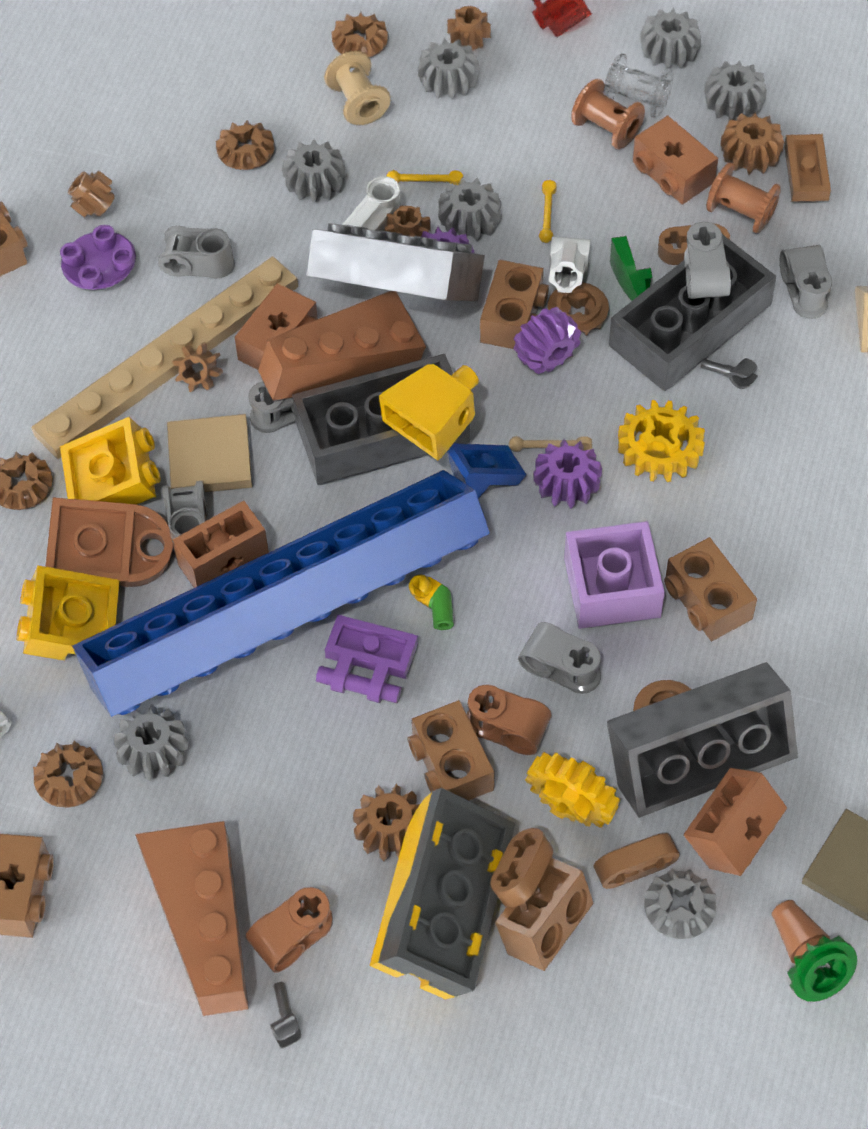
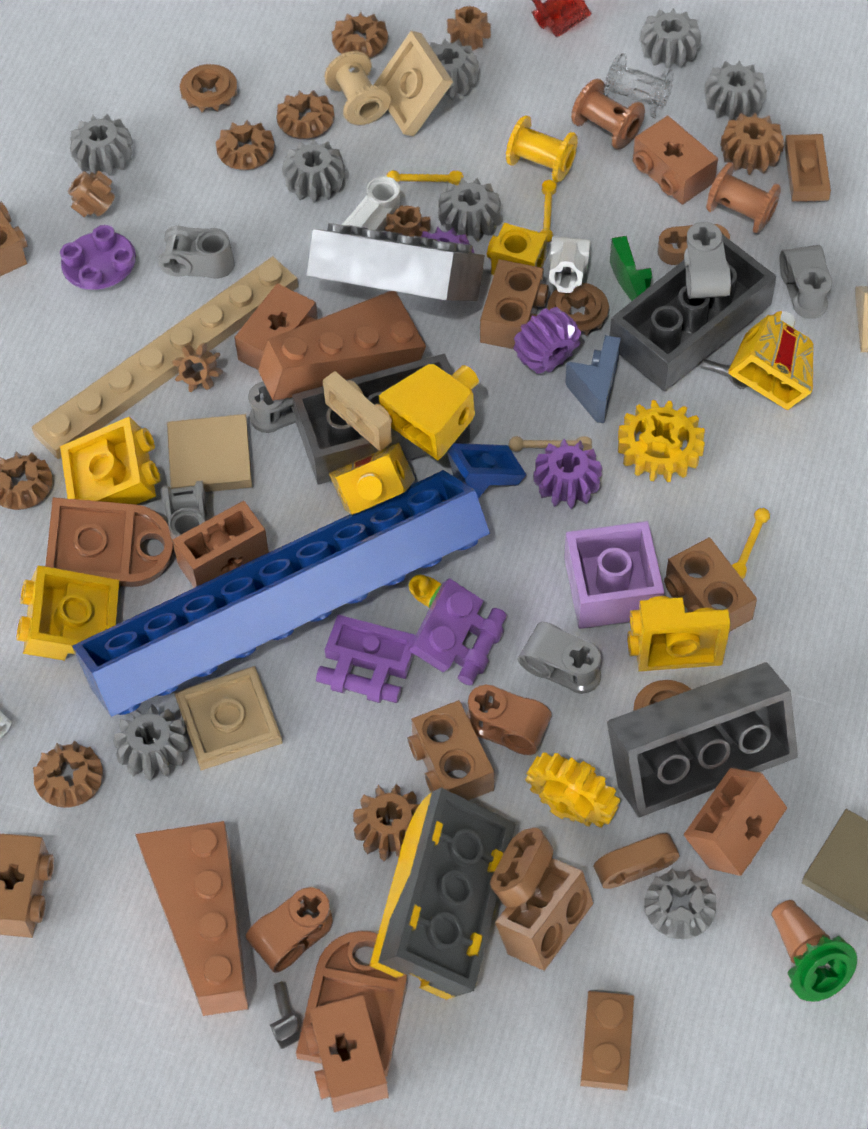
none -> light grey gear [70,114,133,176]
none -> tan tile [174,666,282,771]
none -> medium nougat gear [180,64,237,113]
none -> medium nougat gear [276,90,334,139]
none -> nougat tile [296,931,407,1076]
none -> nougat brick [303,995,389,1112]
none -> tan plate [323,371,392,451]
none -> yellow torso [329,443,415,515]
none -> tan plate [373,31,453,136]
none -> medium lavender plate [408,578,507,685]
none -> yellow brick [487,223,547,275]
none -> yellow hose [506,115,578,182]
none -> sand blue slope [565,335,621,424]
none -> medium nougat plate [580,991,634,1091]
none -> yellow plate [627,596,731,671]
none -> yellow torso [728,311,814,410]
none -> yellow hinge [732,508,770,579]

